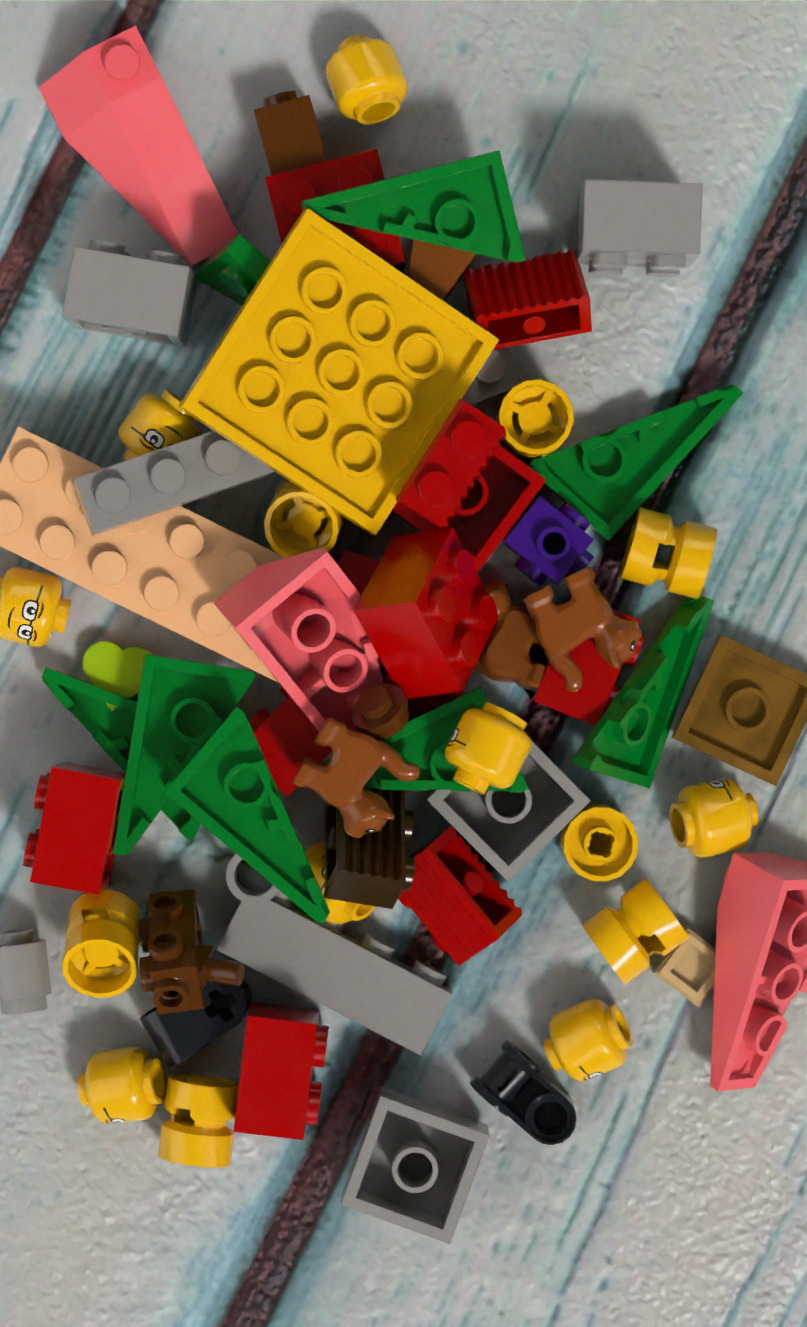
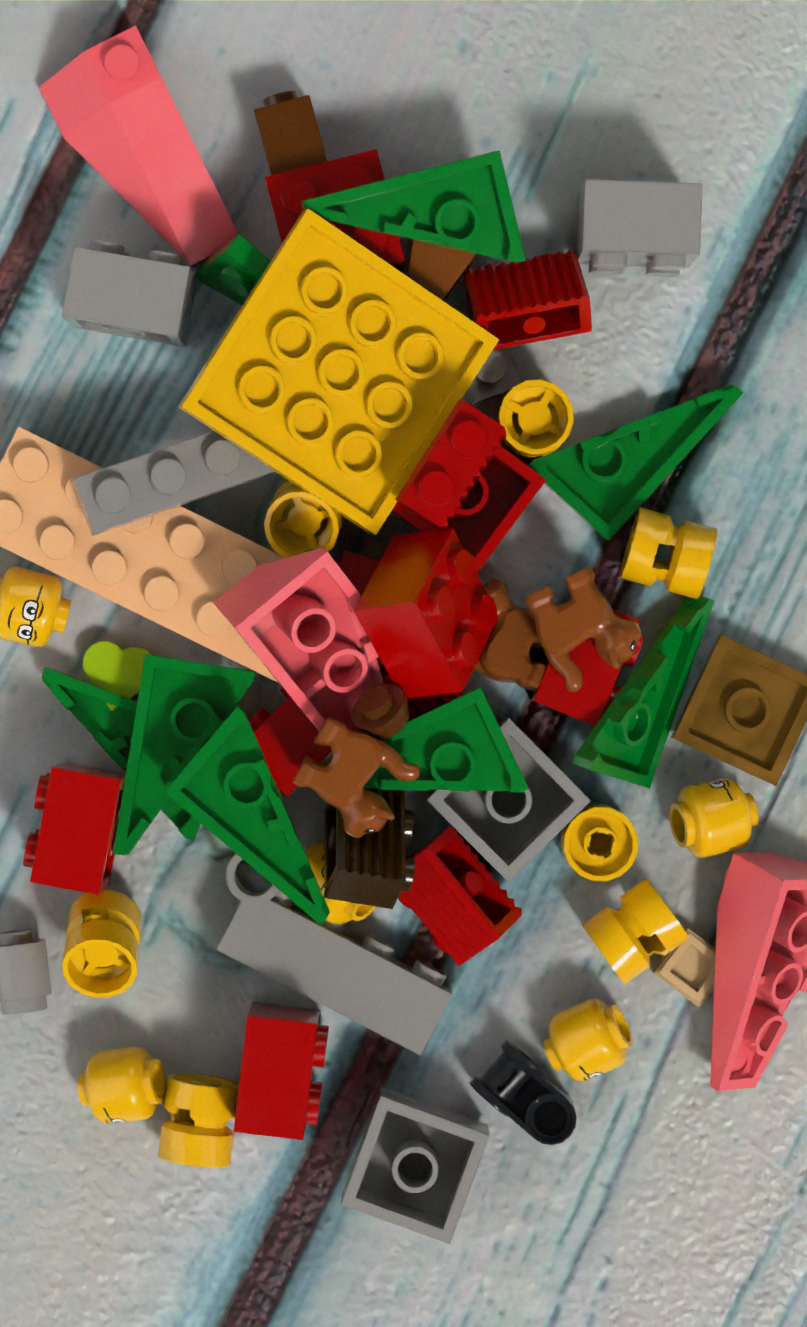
yellow head [118,389,203,461] -> none
reddish brown brick [139,889,245,1014] -> none
black piece [139,978,252,1068] -> none
yellow head [326,35,408,125] -> none
yellow head [444,702,532,795] -> none
dark purple brick [502,496,594,587] -> none

